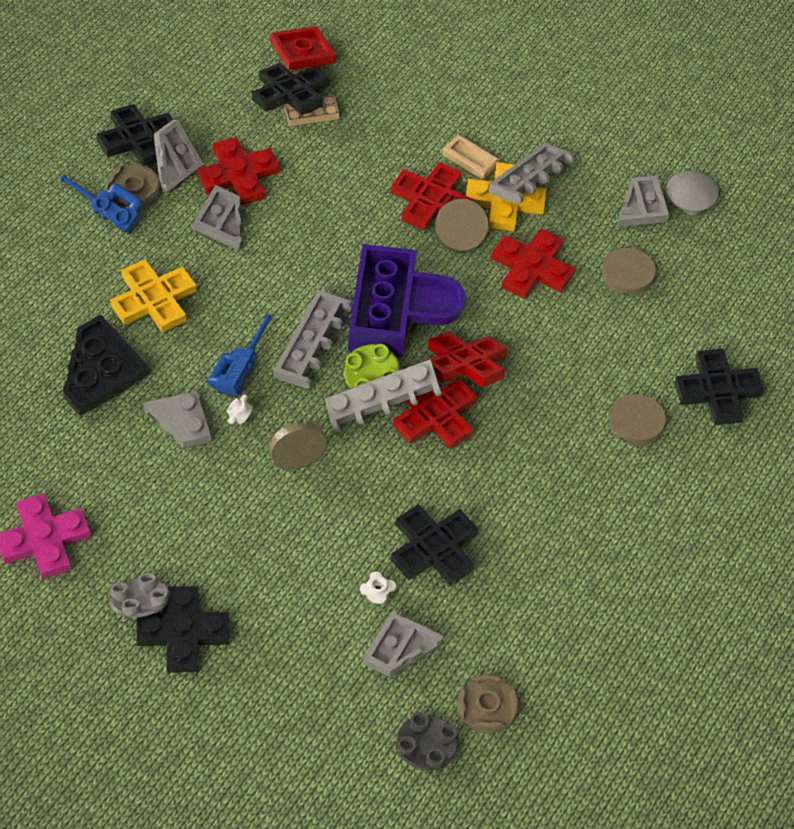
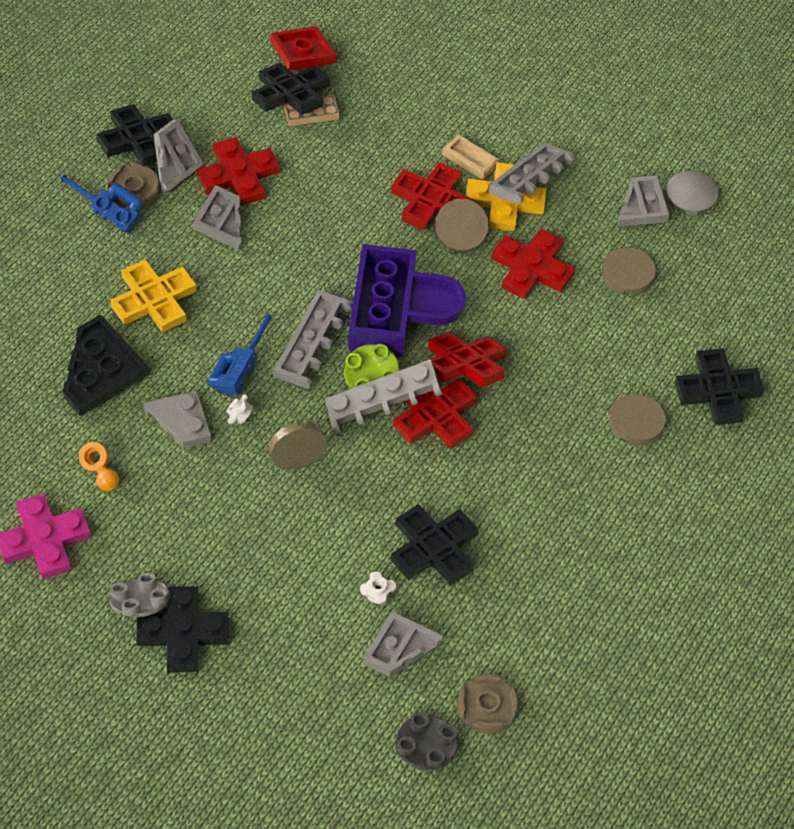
none -> light orange plate [79,442,120,492]

